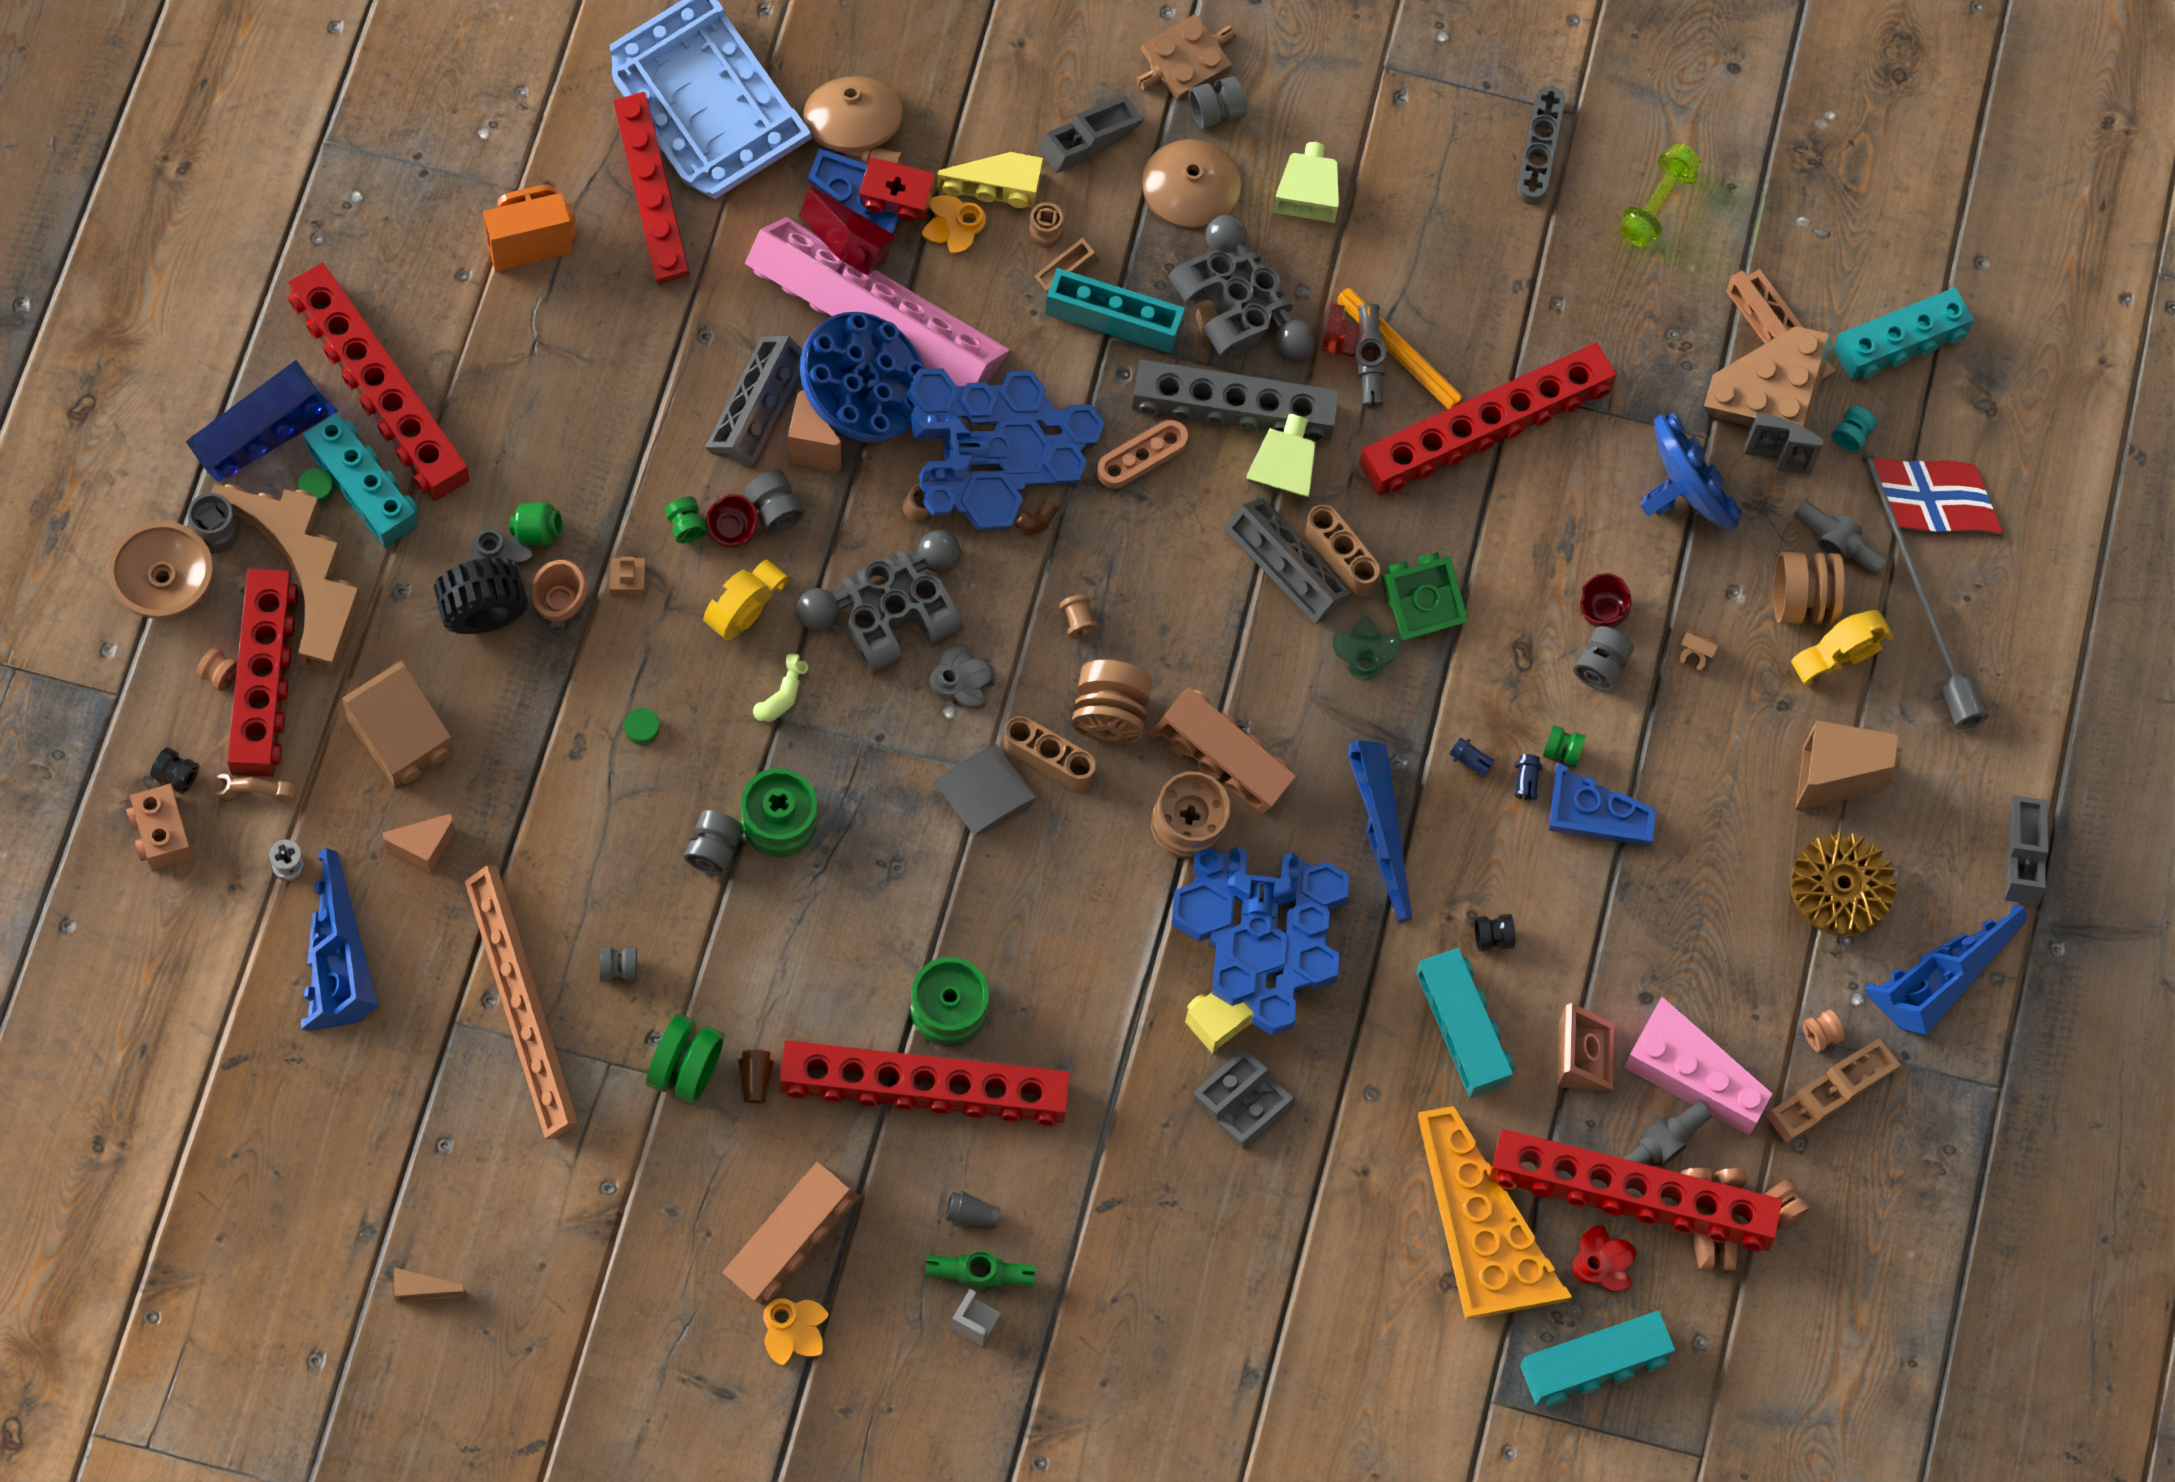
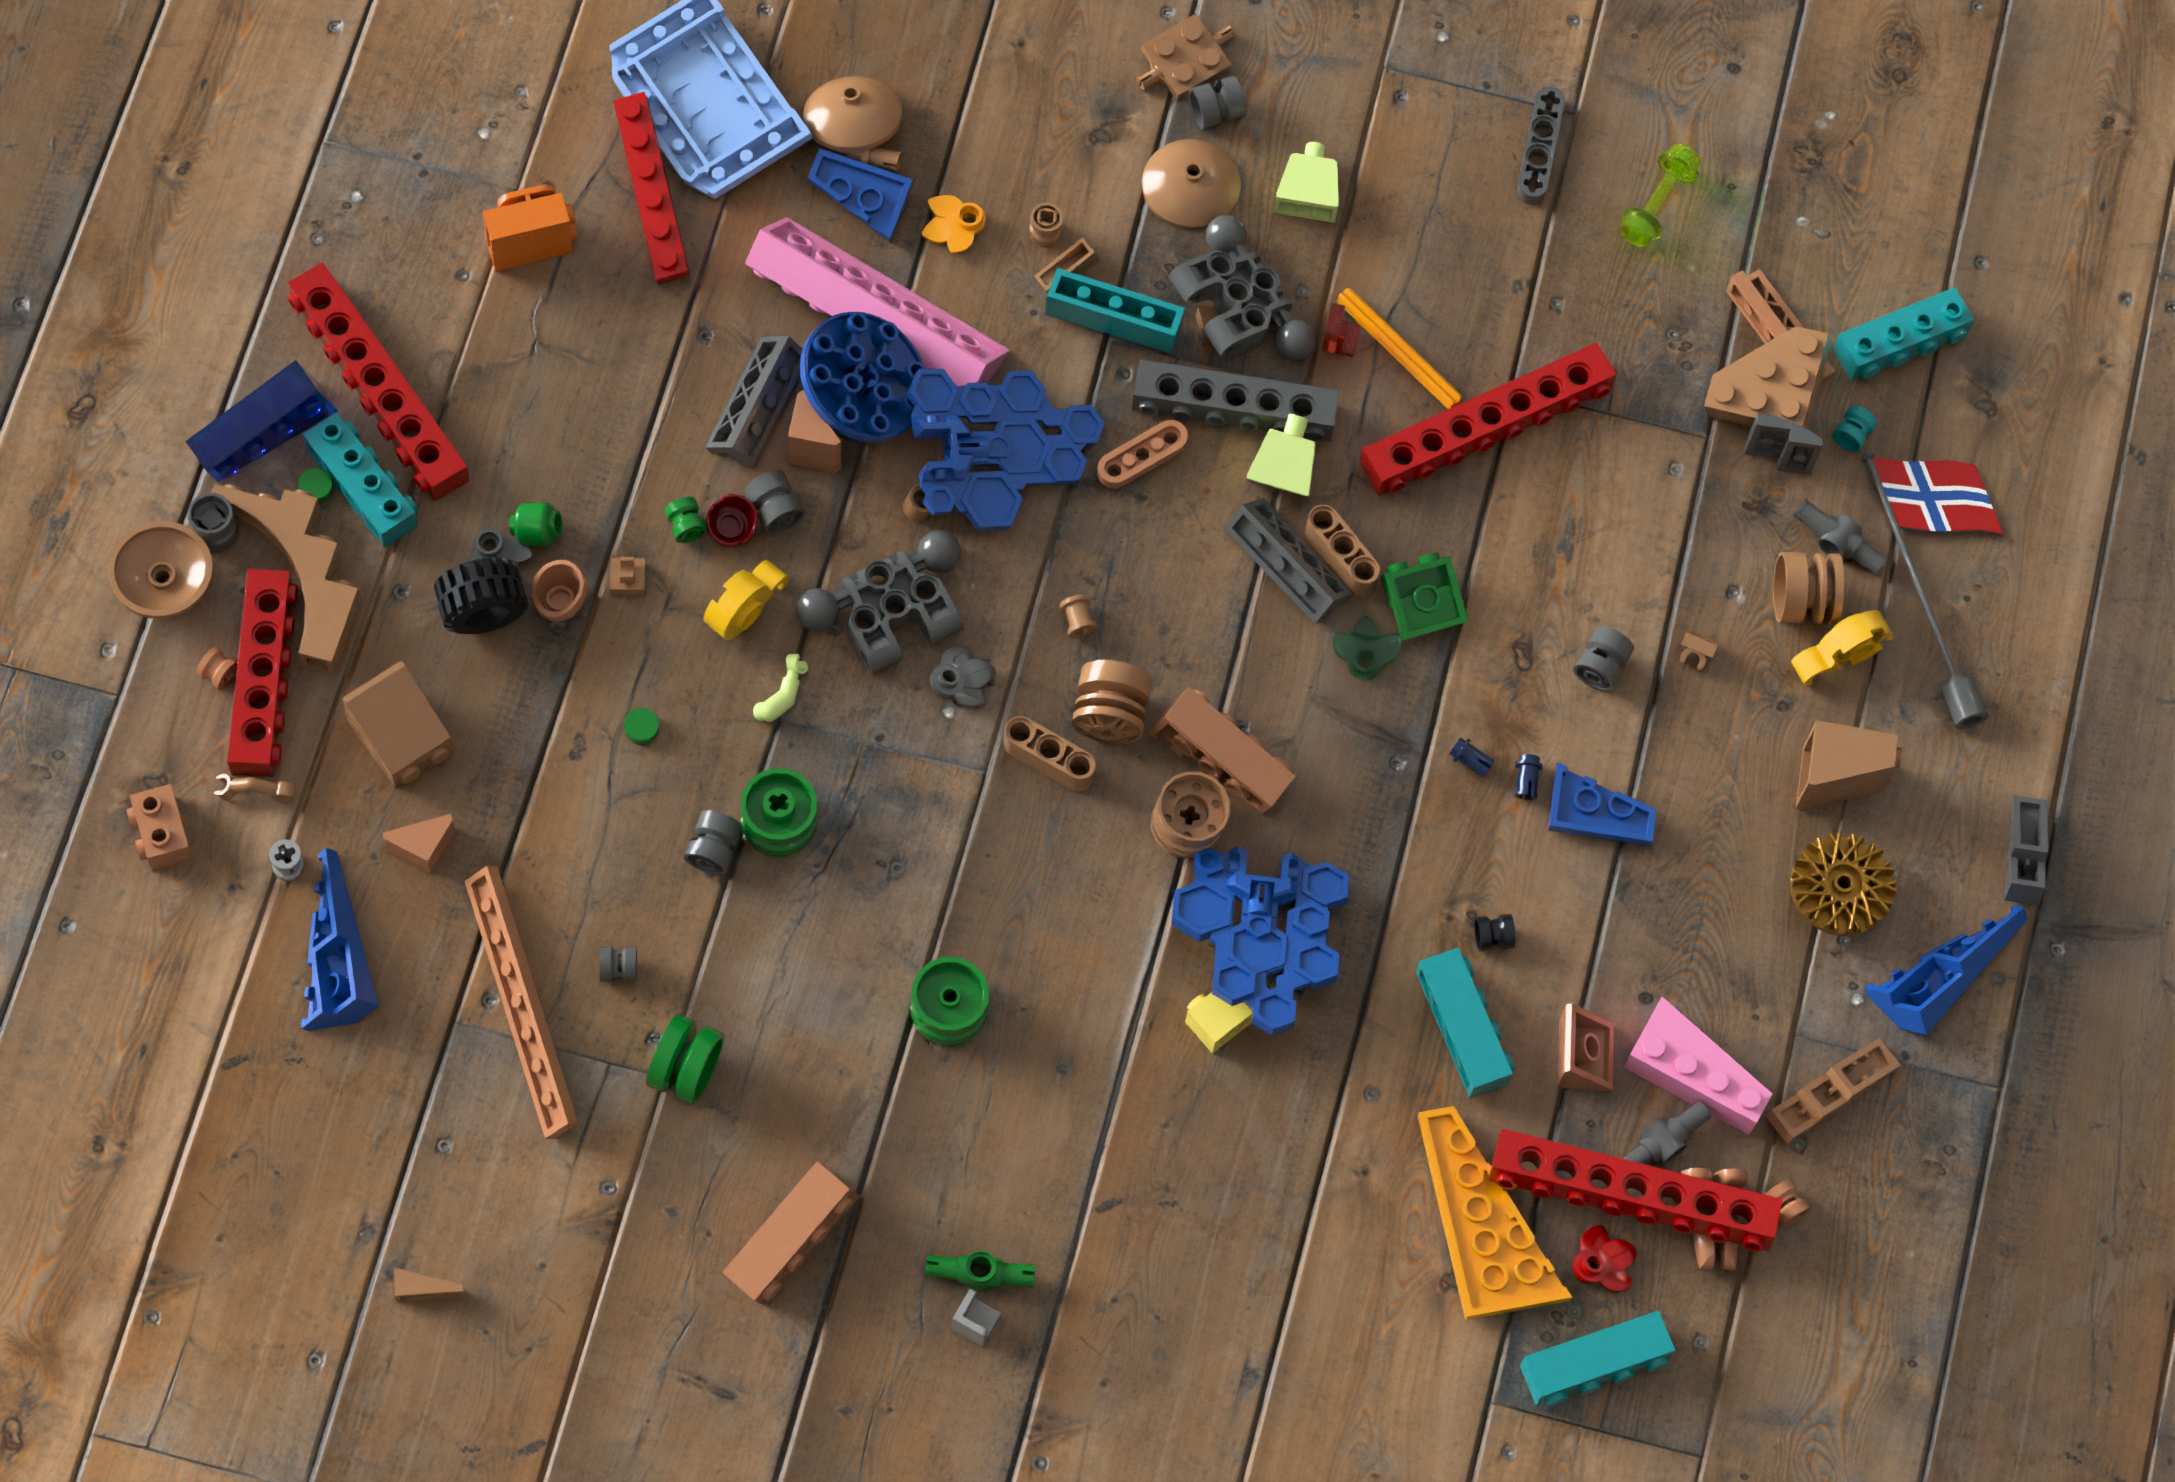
black wheel [150,747,200,794] -> none
reddish brown cone [738,1050,774,1103] -> none
light orange plate [763,1298,829,1366] -> none
red brick [779,1040,1070,1126] -> none
dark red slope [799,186,896,276] -> none
red brick [859,157,935,222] -> none
dark grey slope [935,744,1036,837] -> none
light yellow slope [937,152,1043,208] -> none
dark grey cone [945,1190,1000,1229] -> none
reddish brown arm [1015,499,1059,536] -> none
dark grey slope [1038,95,1144,173] -> none
dark grey slope [1192,1048,1296,1150] -> none
blue wedge [1347,740,1412,923] -> none
dark grey pin [1355,304,1386,407] -> none
green wheel [1543,725,1586,768] -> none
dark red hair [1580,573,1632,628] -> none
blue bracket [1640,413,1742,532] -> none
nougat wheel [1803,1009,1845,1052] -> none

